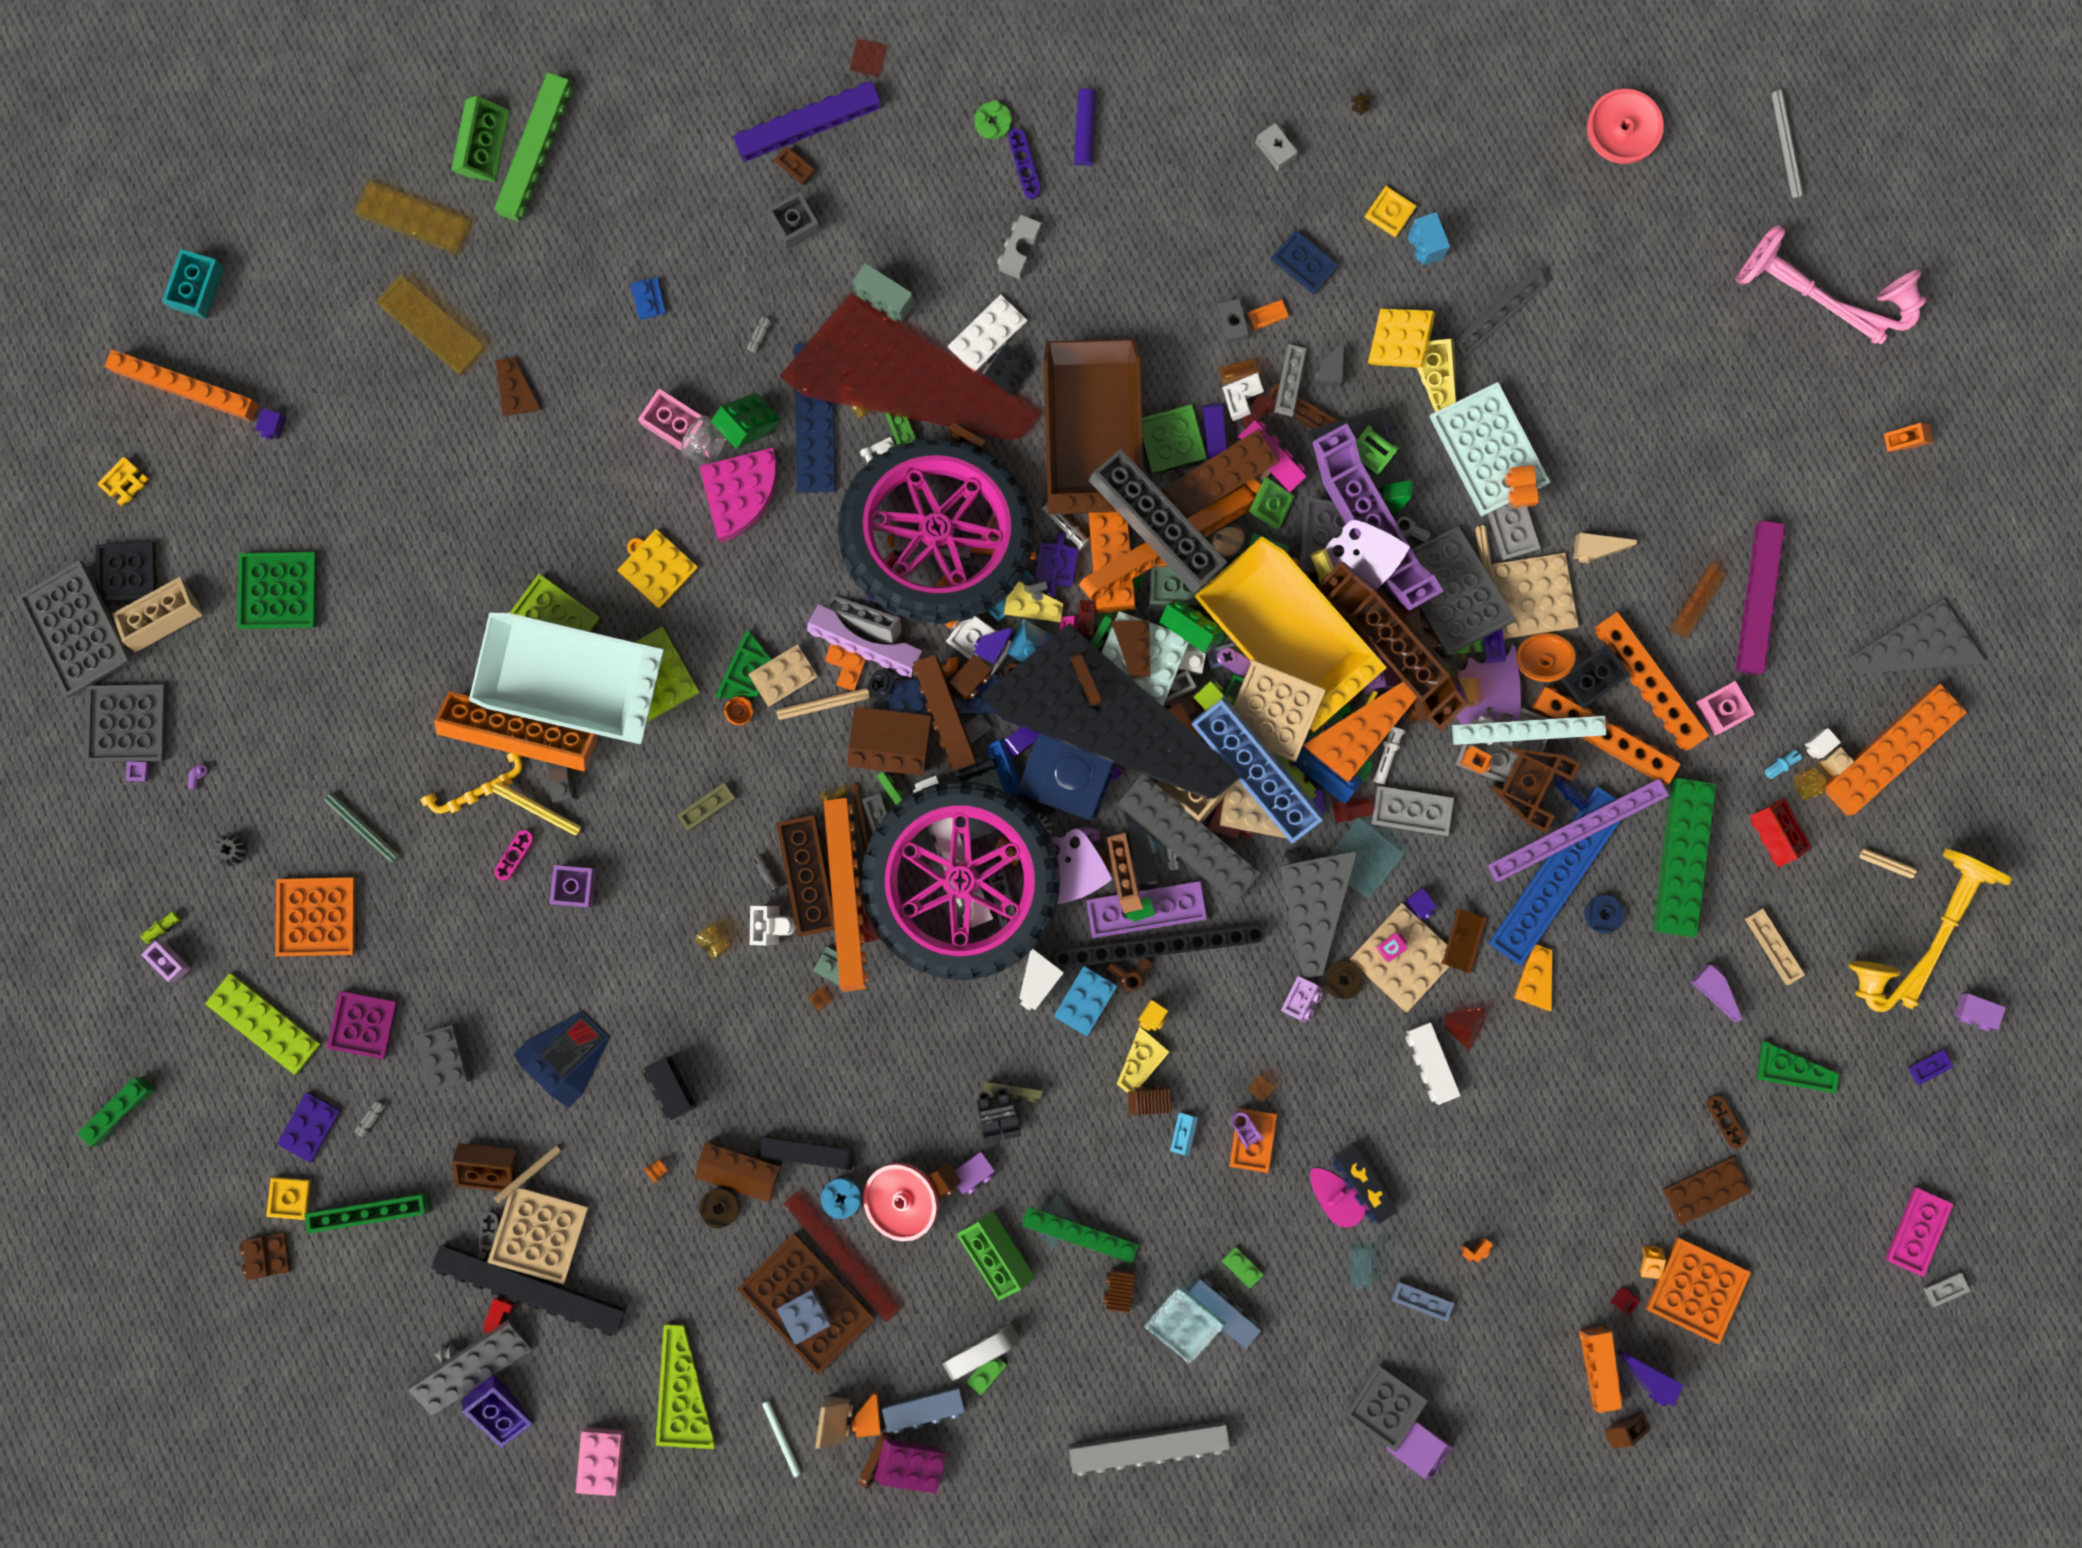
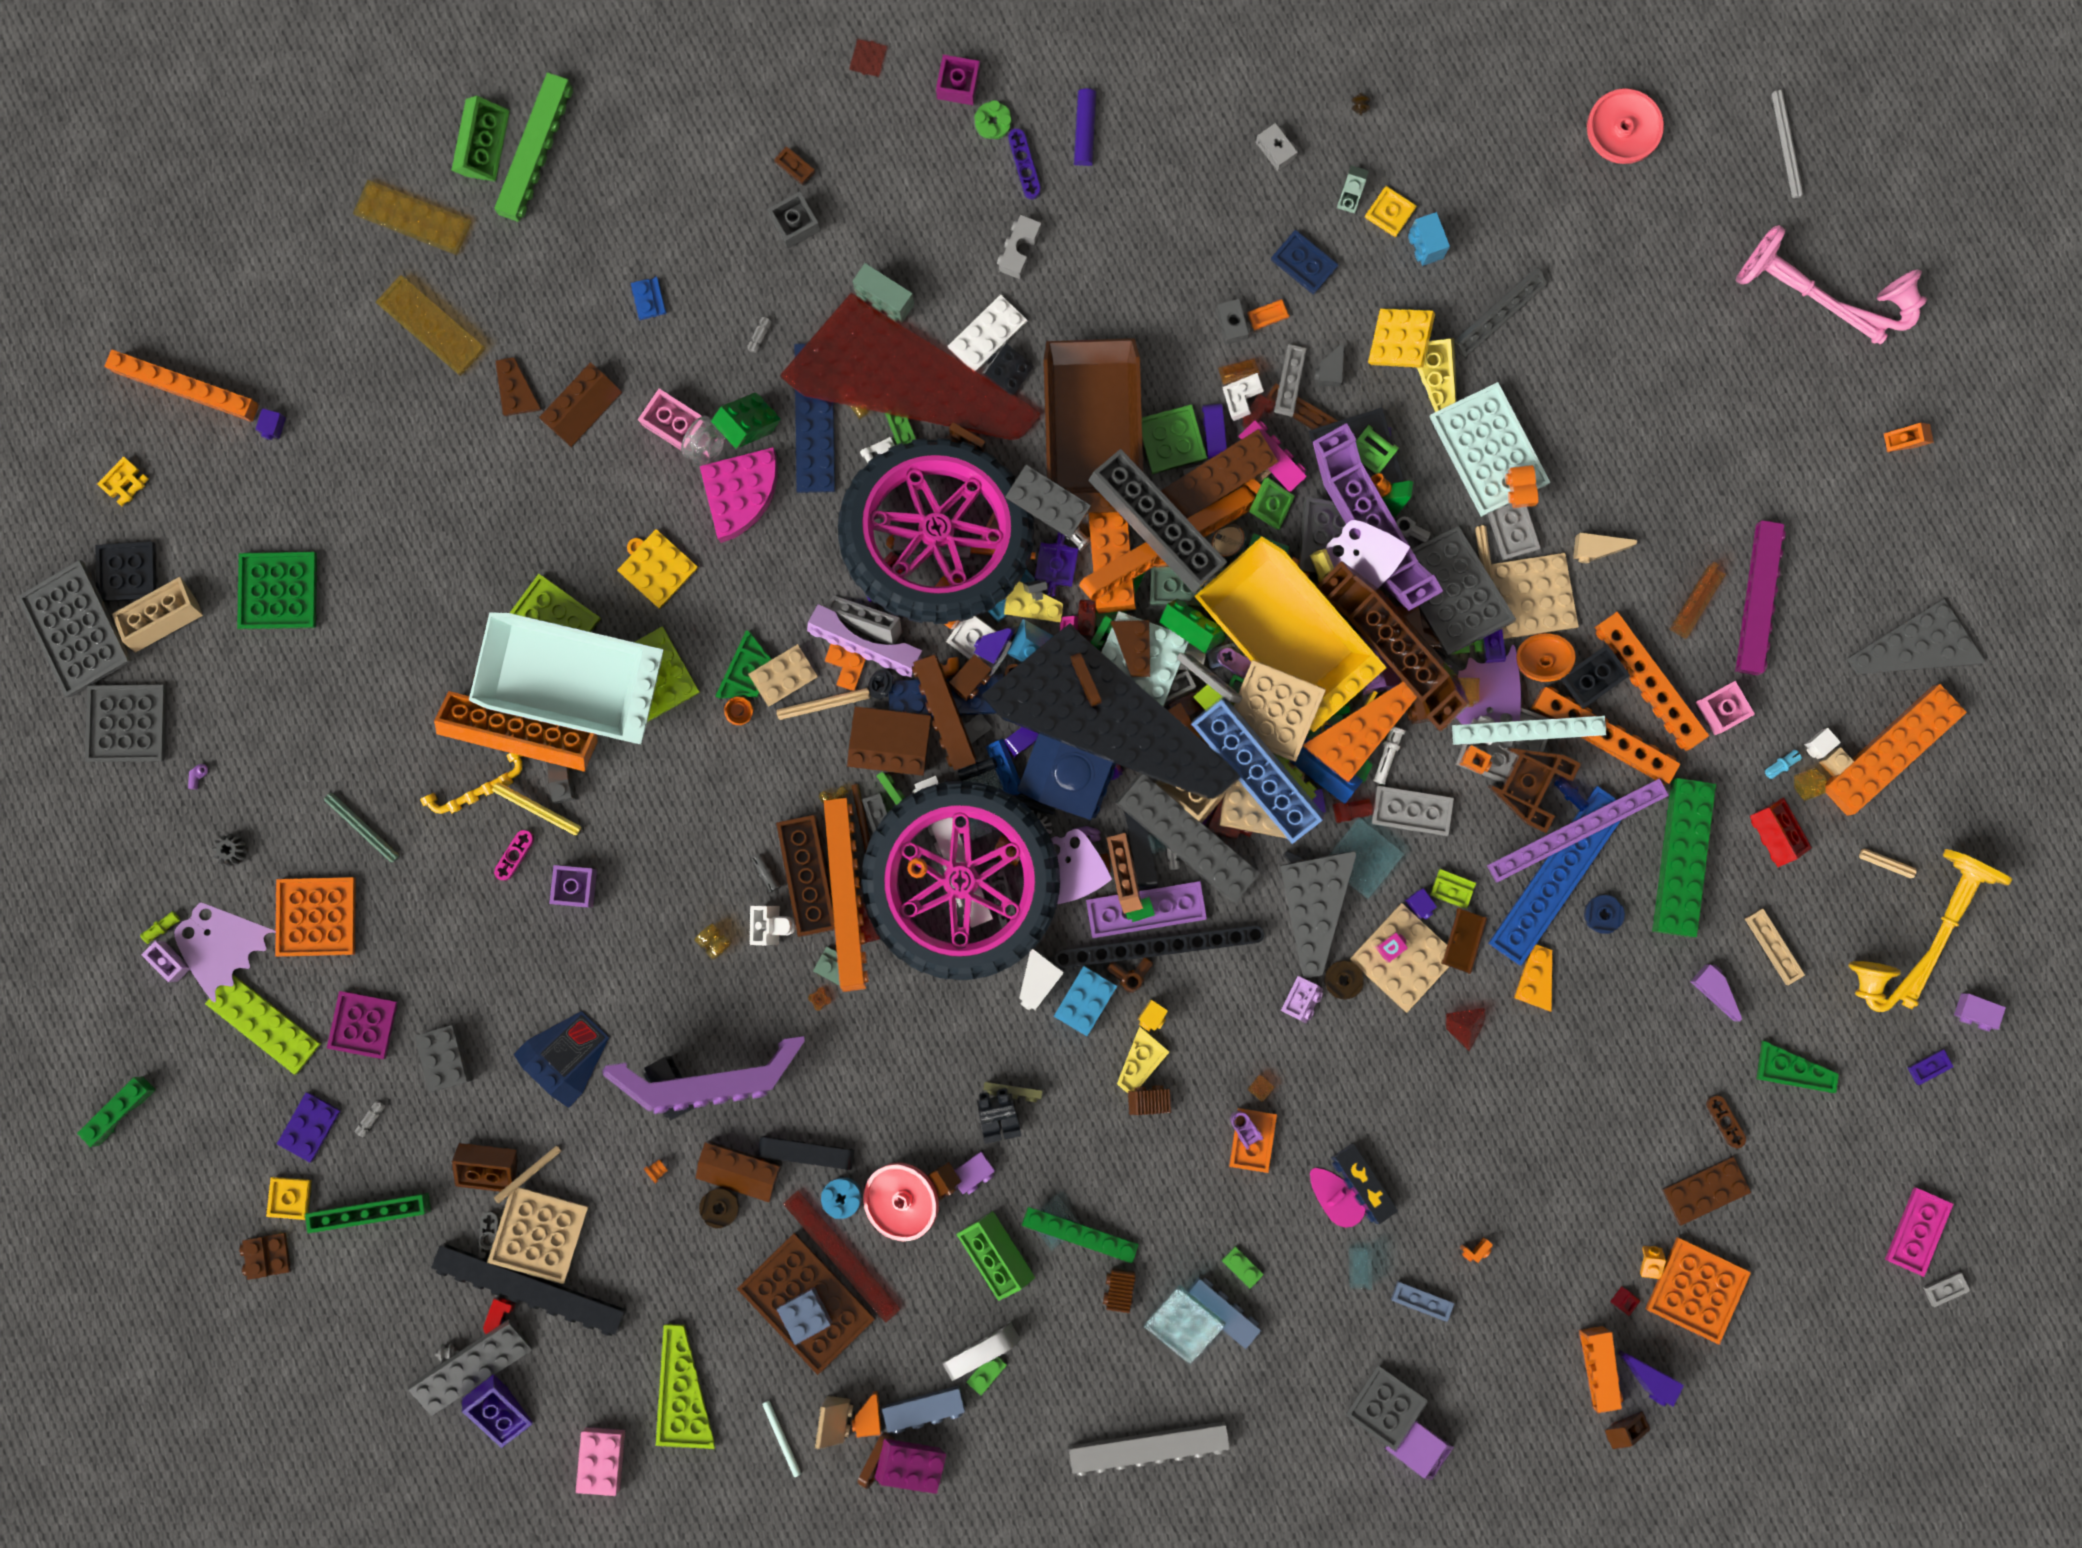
medium lavender plate [126,761,149,782] -> none
teal brick [162,249,224,319] -> none
olive plate [677,783,736,832] -> none
dark purple brick [733,81,881,162] -> none
medium azure plate [1170,1113,1198,1156] -> none
white brick [1405,1022,1460,1105] -> none
none -> lavender piece [174,903,276,1002]
none -> reddish brown slope [539,362,622,447]
none -> medium lavender slope [602,1036,804,1114]
none -> orange plate [908,858,927,878]
none -> magenta brick [936,55,980,105]
none -> dark grey plate [1005,465,1091,539]
none -> light grey tile [1176,653,1242,703]
none -> sand green slope [1337,165,1369,214]
none -> orange piece [1371,473,1392,497]
none -> lime plate [1429,869,1476,909]

